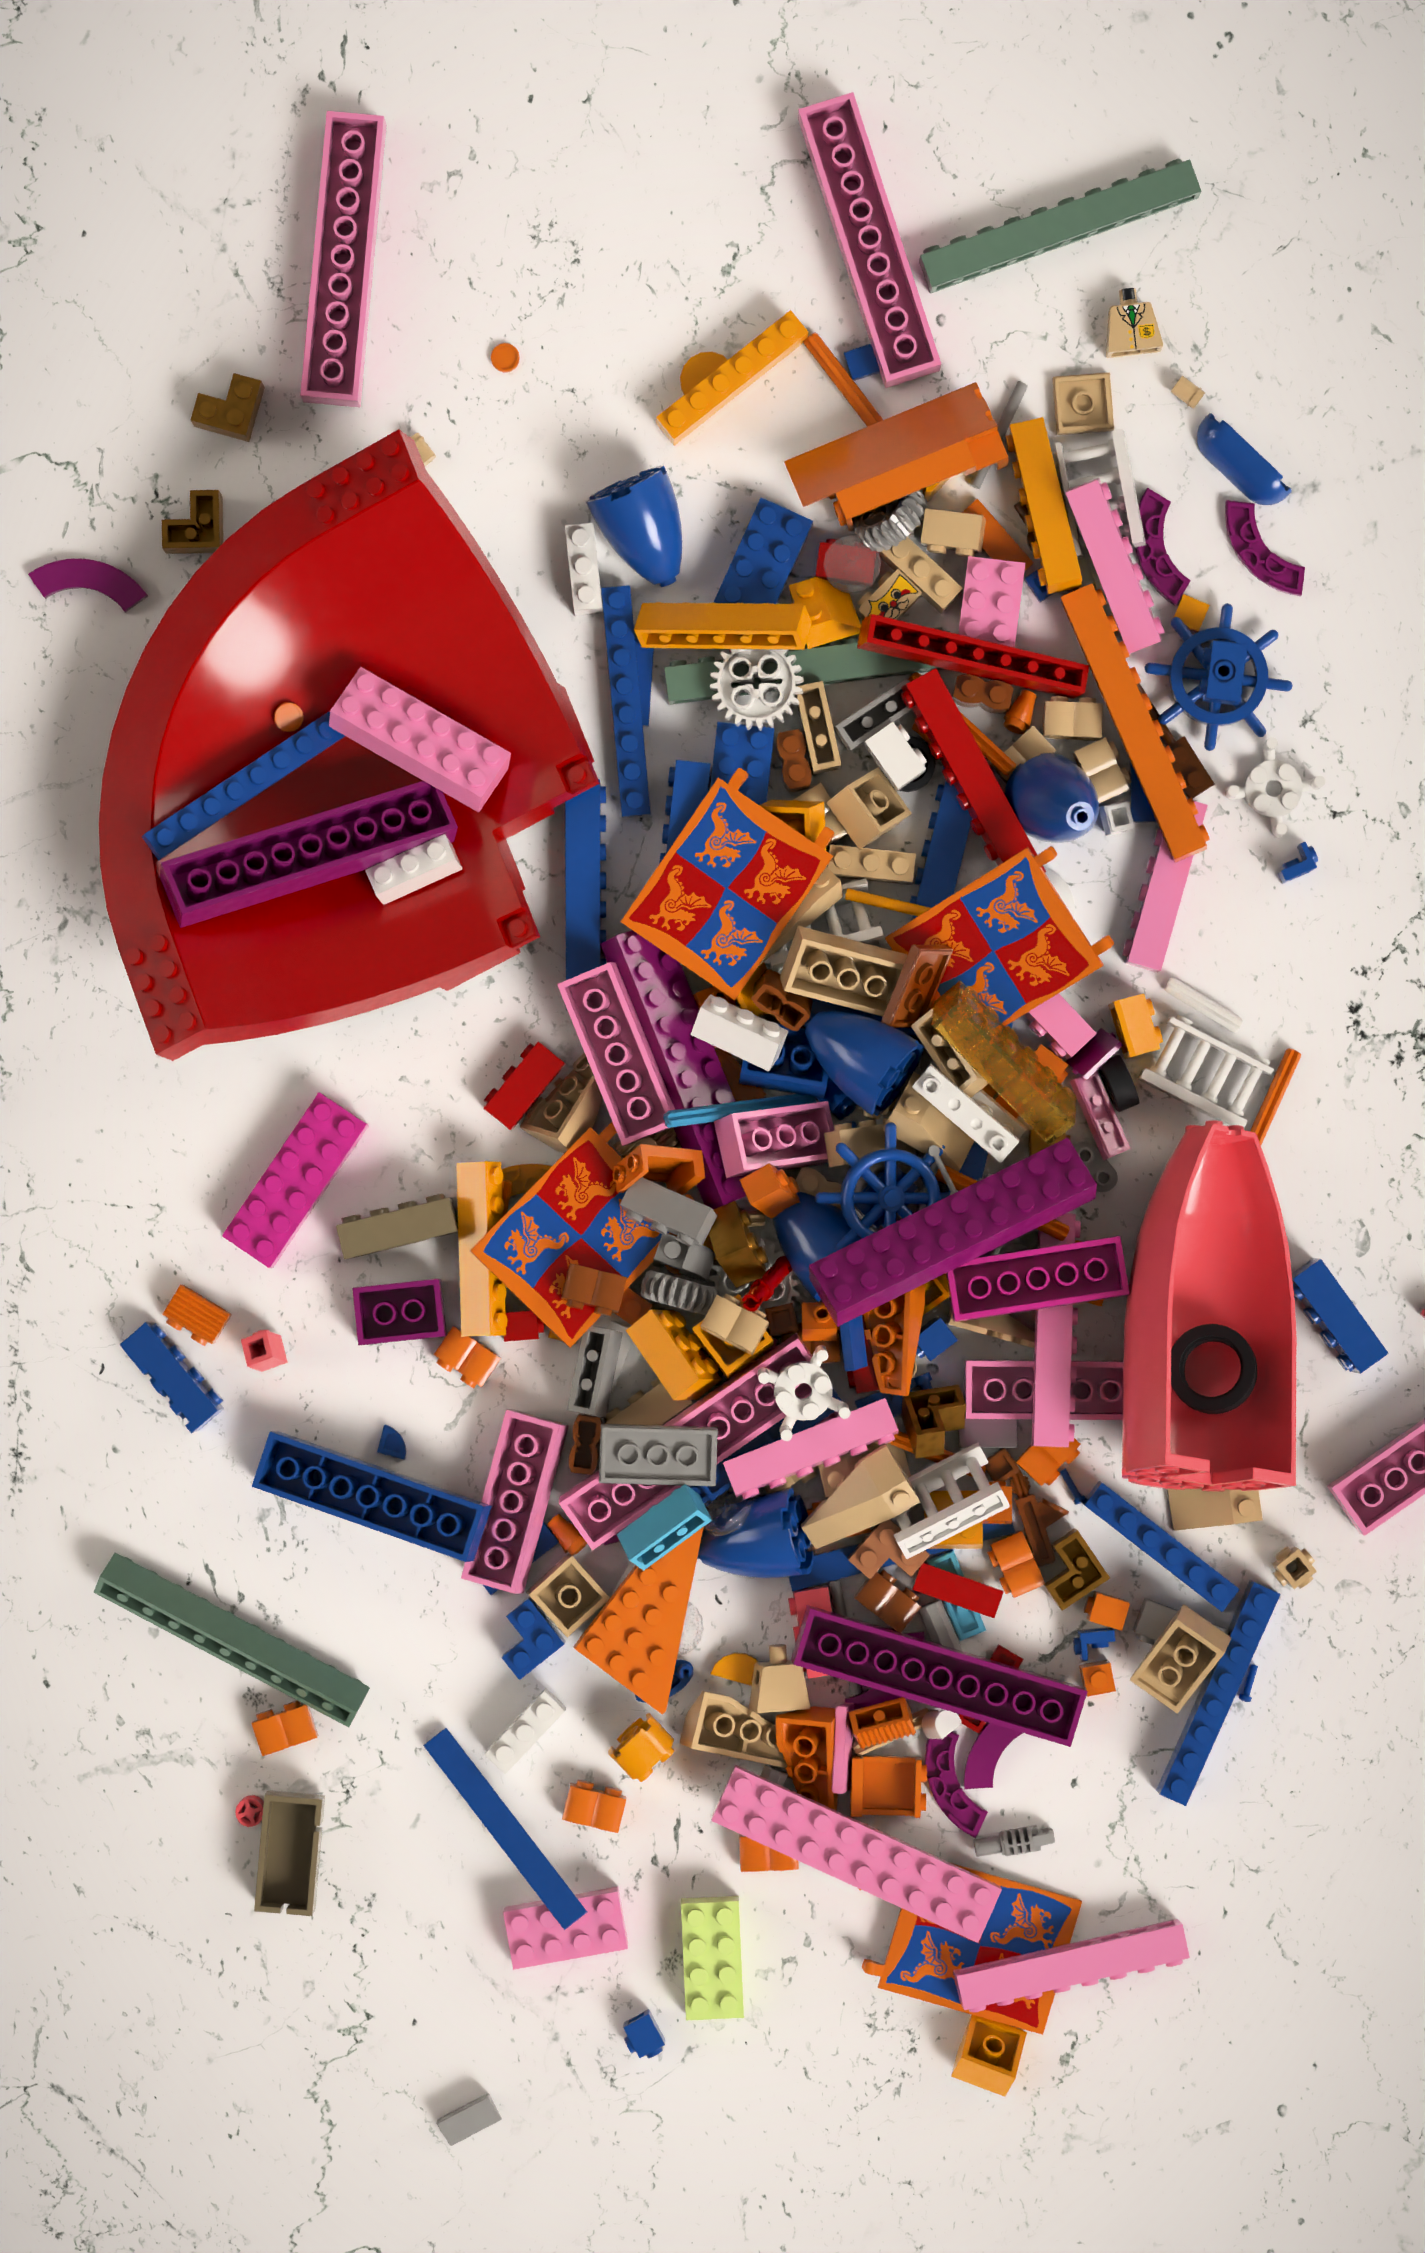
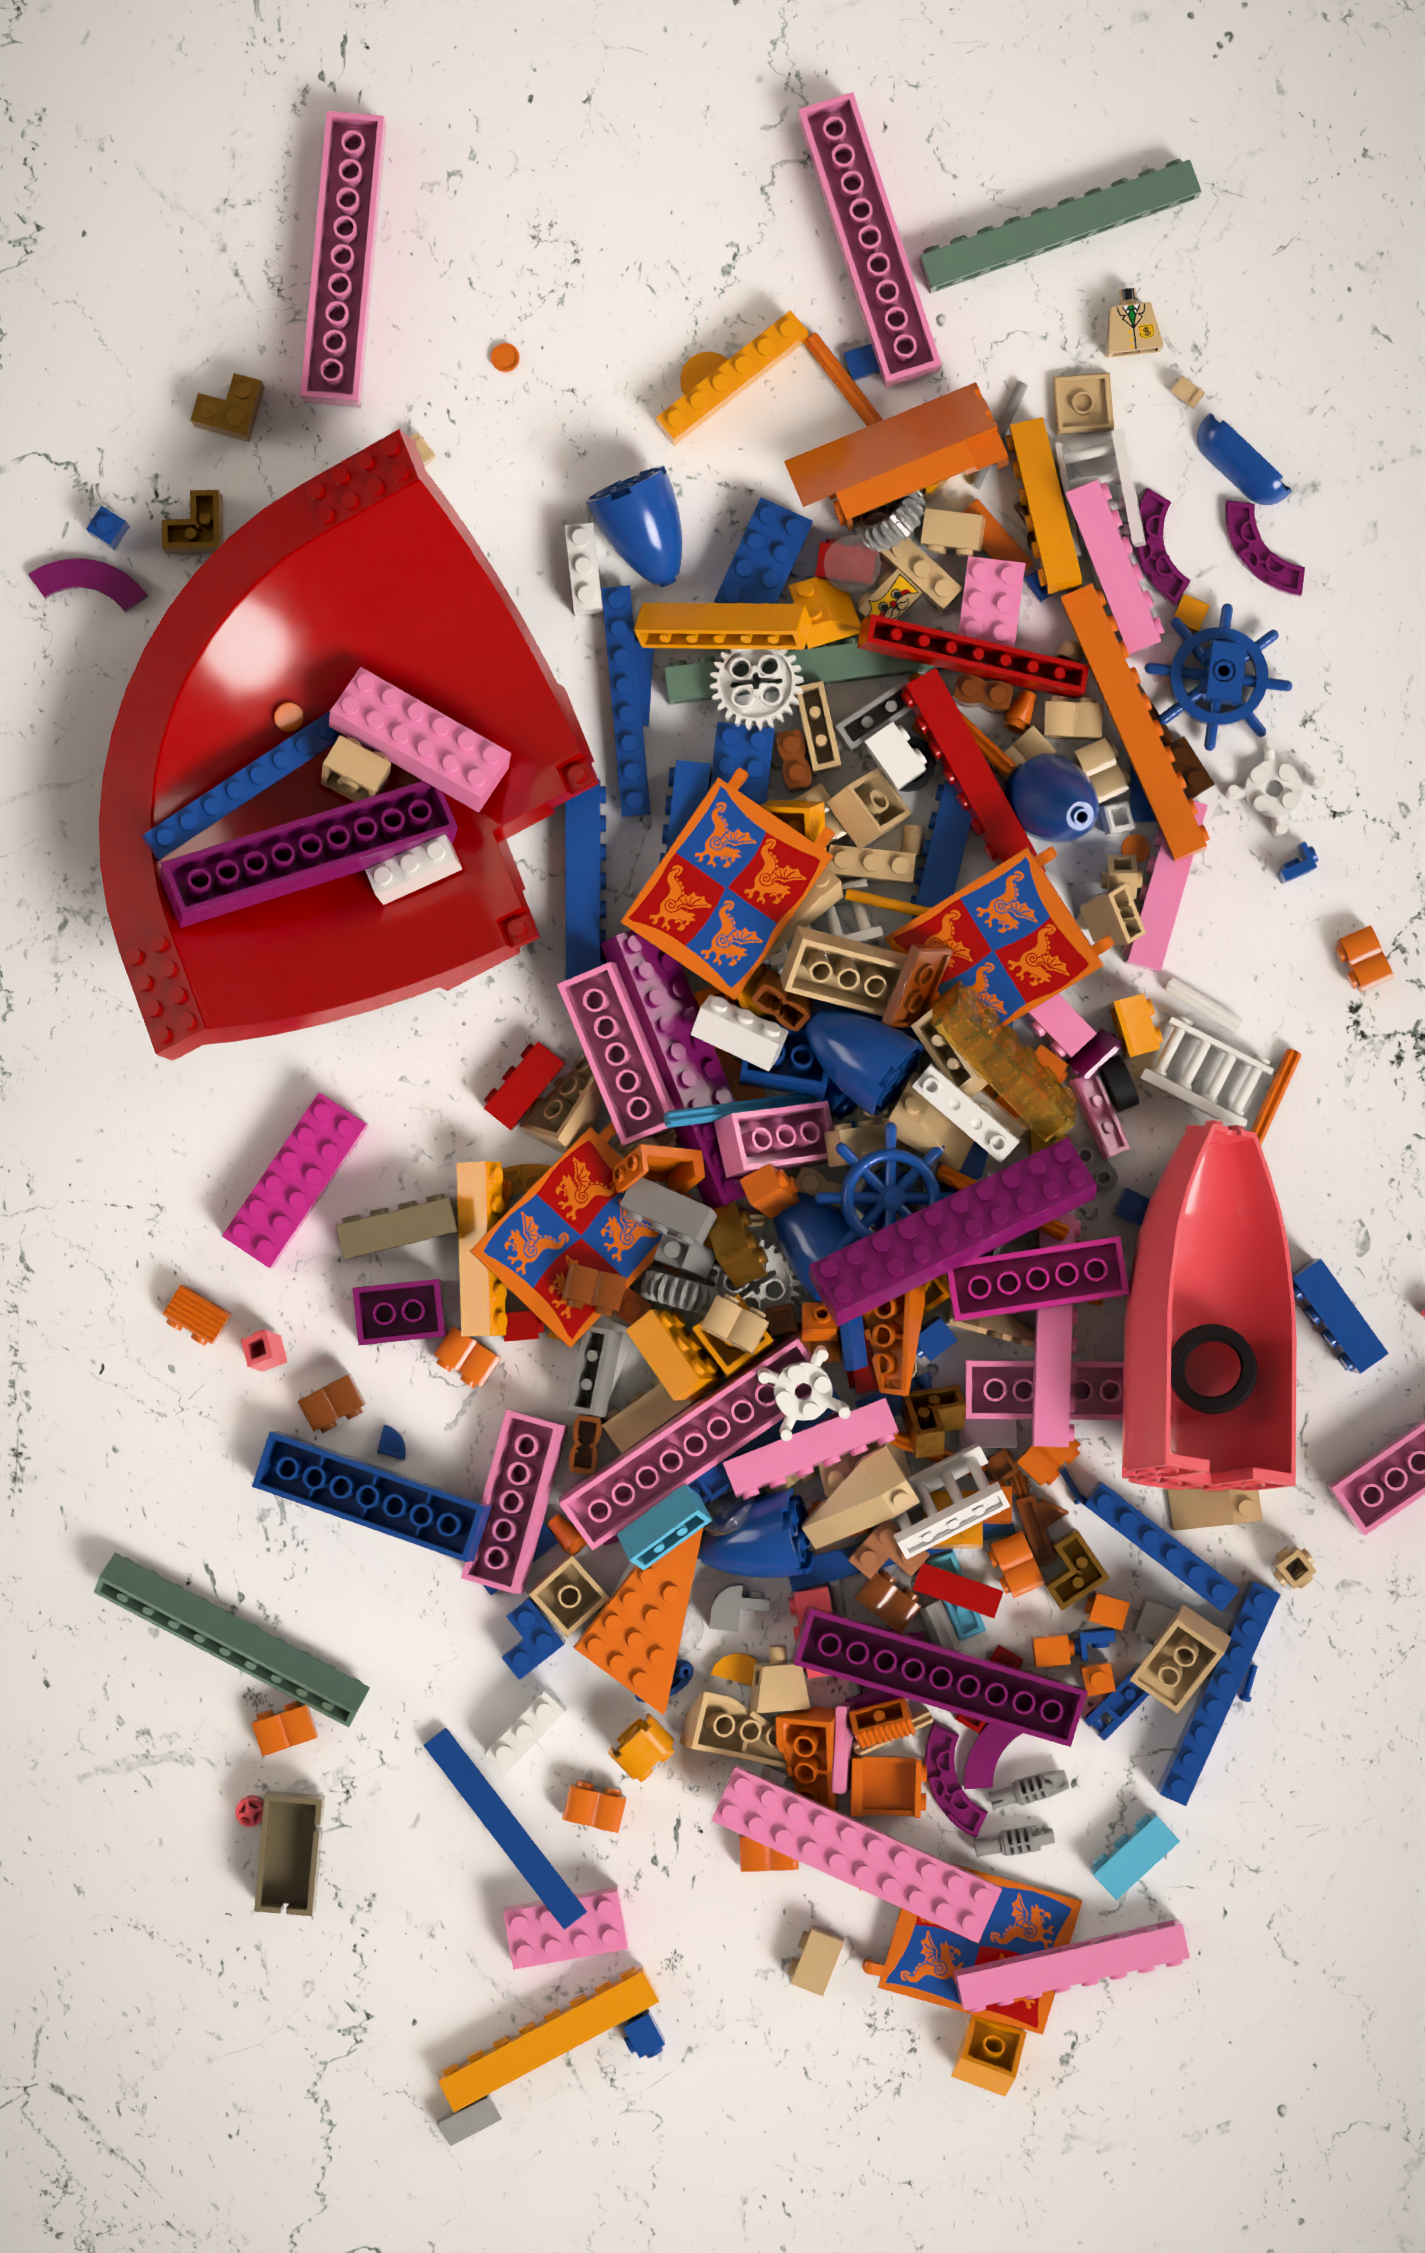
blue wedge [120,1322,224,1434] -> none
light grey tile [599,1424,718,1486] -> none
yellowish green brick [681,1896,744,2021] -> none
red pin [742,1256,792,1311] -> none
white brick [922,1710,962,1739] -> none
light grey hinge [928,1145,958,1195] -> none
none -> blue brick [86,505,130,551]
none -> dark orange brick [297,1373,366,1434]
none -> tan brick [321,735,391,802]
none -> light orange brick [438,1966,660,2112]
none -> light grey brick [709,1583,771,1632]
none -> tan brick [787,1925,844,1997]
none -> tan piece [901,825,925,855]
none -> light grey hinge [988,1769,1069,1810]
none -> orange brick [1031,1633,1075,1668]
none -> tan hinge [1056,640,1081,663]
none -> tan torso [1077,883,1146,945]
none -> blue plate [1083,1663,1150,1741]
none -> medium azure brick [1090,1812,1180,1901]
none -> tan brick [1101,855,1143,900]
none -> blue brick [1111,1188,1150,1226]
none -> orange piece [1121,835,1150,863]
none -> orange brick [1335,925,1394,993]

